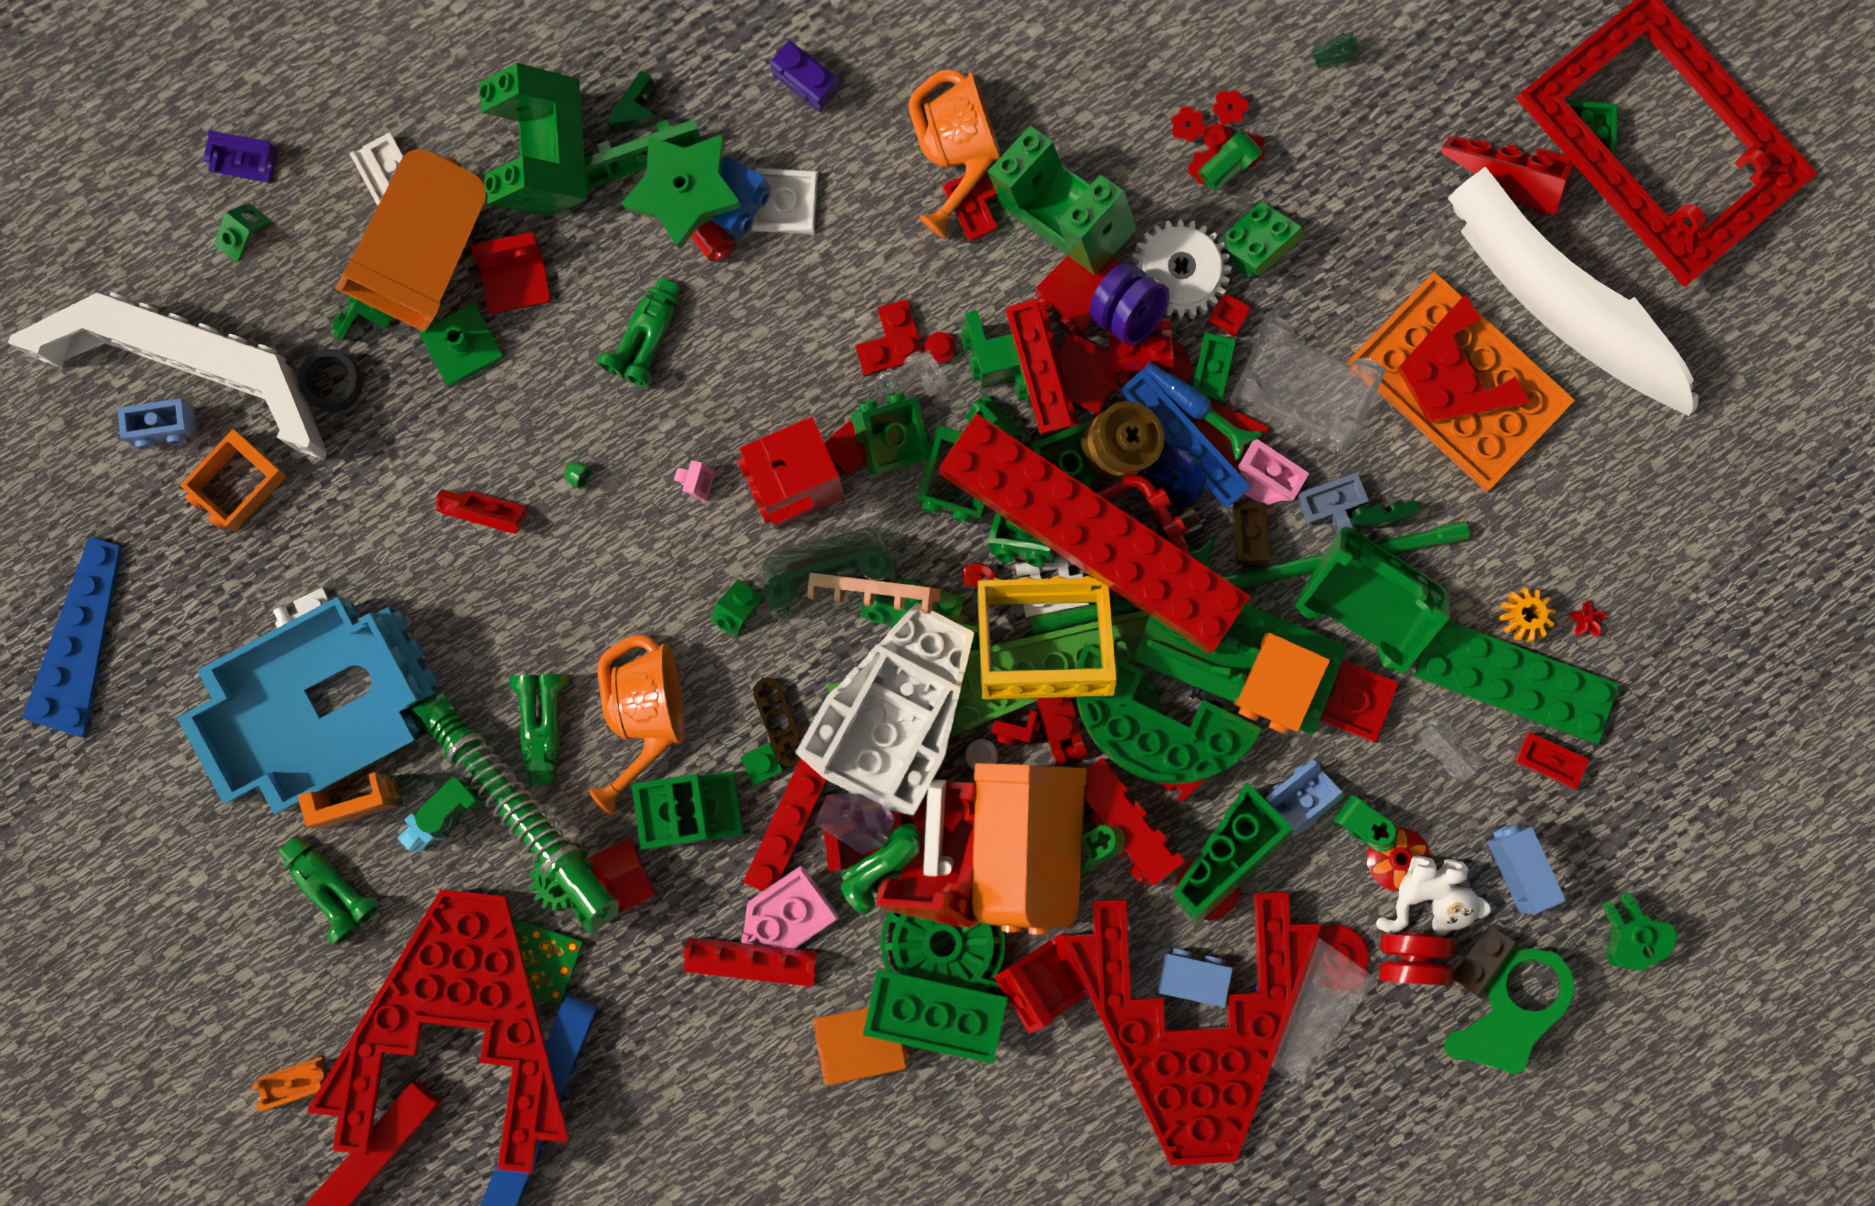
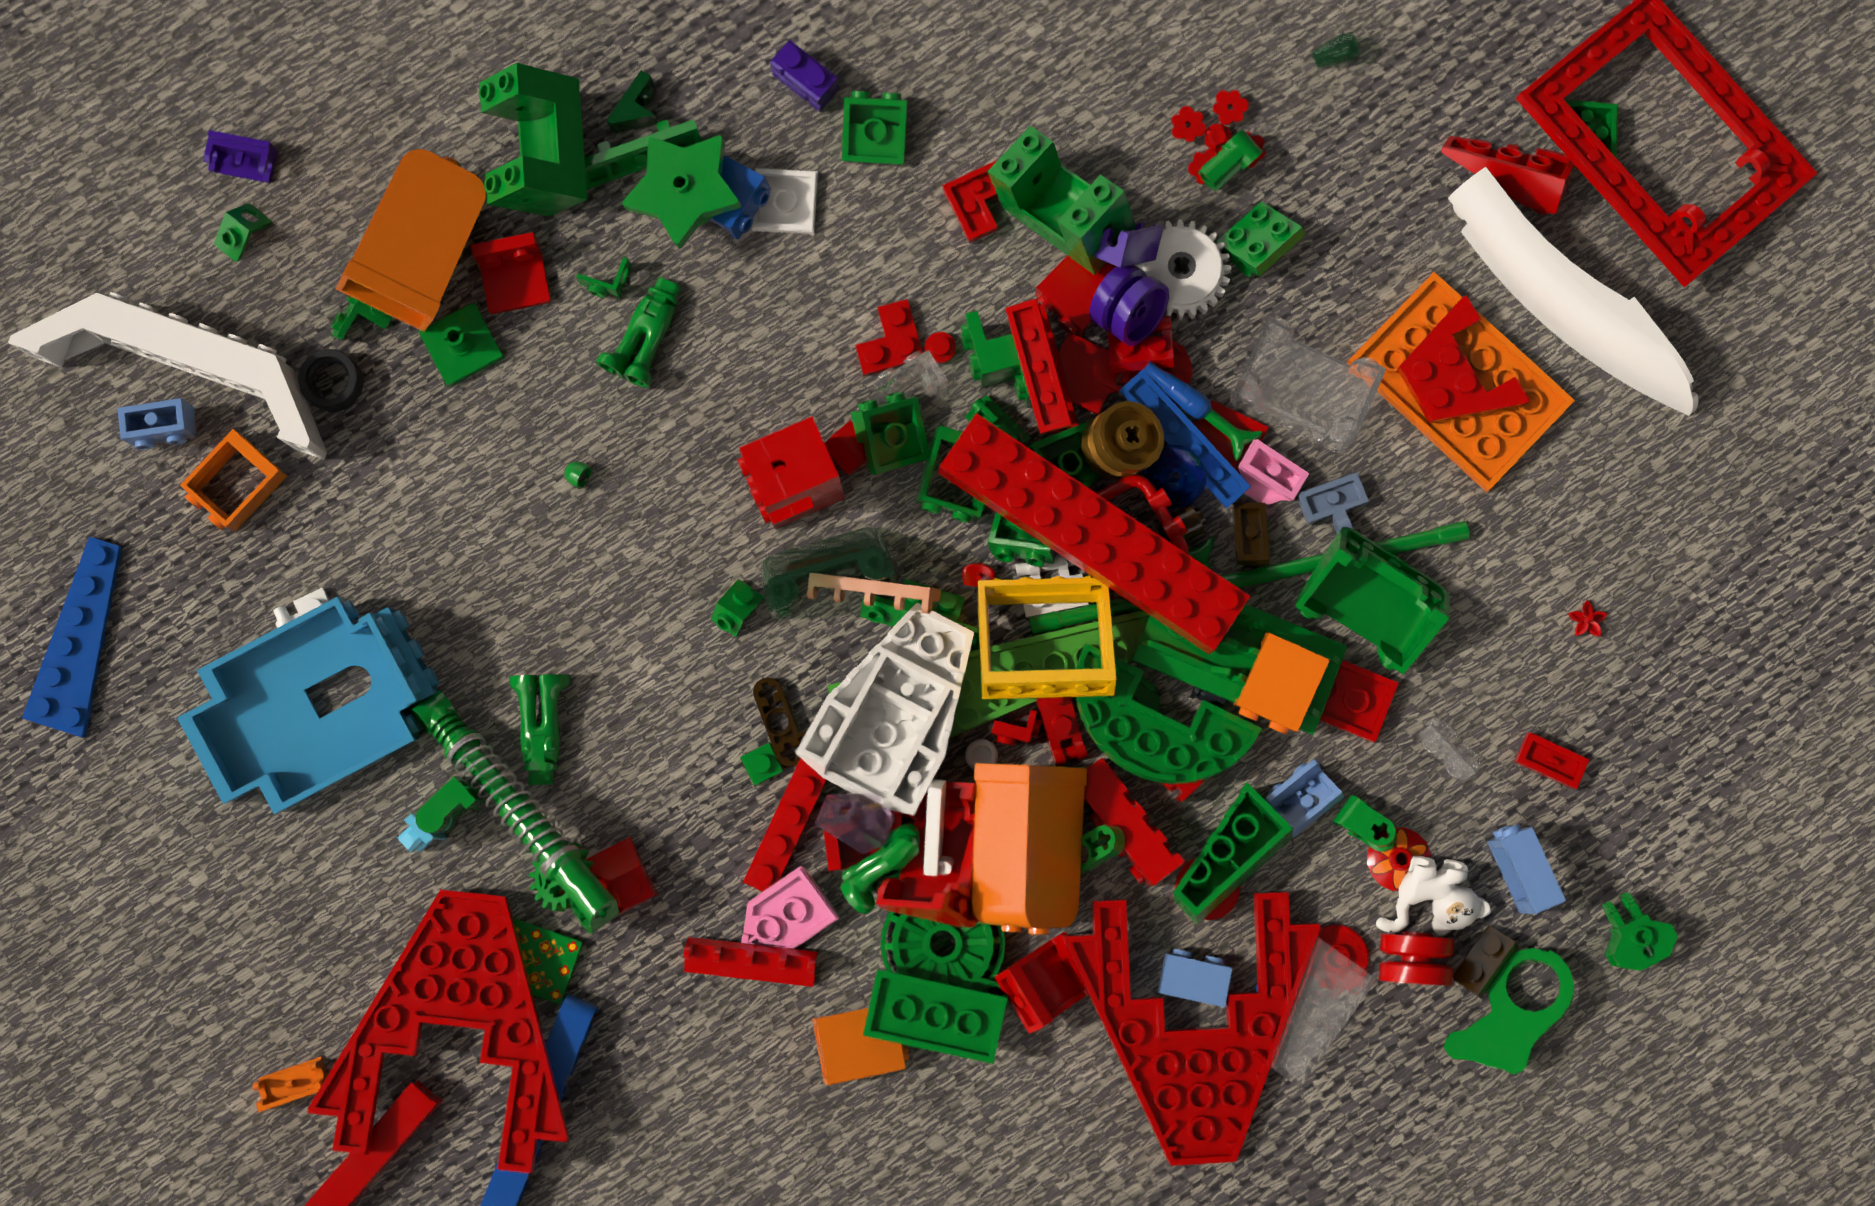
green piece [278,835,381,947] -> none
orange panel [298,772,401,829] -> none
white plate [350,132,403,206] -> none
red hinge [436,489,528,534] -> none
orange piece [589,634,685,815] -> none
green bracket [632,771,744,850] -> none
bright pink tile [674,460,716,501] -> none
red brick [691,221,734,262] -> none
orange piece [908,69,1002,239] -> none
green plate [1192,333,1236,403] -> none
red plate [1207,293,1251,337] -> none
dark green slope [1350,499,1420,529] -> none
green plate [1413,621,1619,745] -> none
light orange gear [1499,587,1556,643] -> none
none -> green bracket [576,257,632,298]
none -> green plate [841,91,908,165]
none -> hinge [1094,222,1164,268]

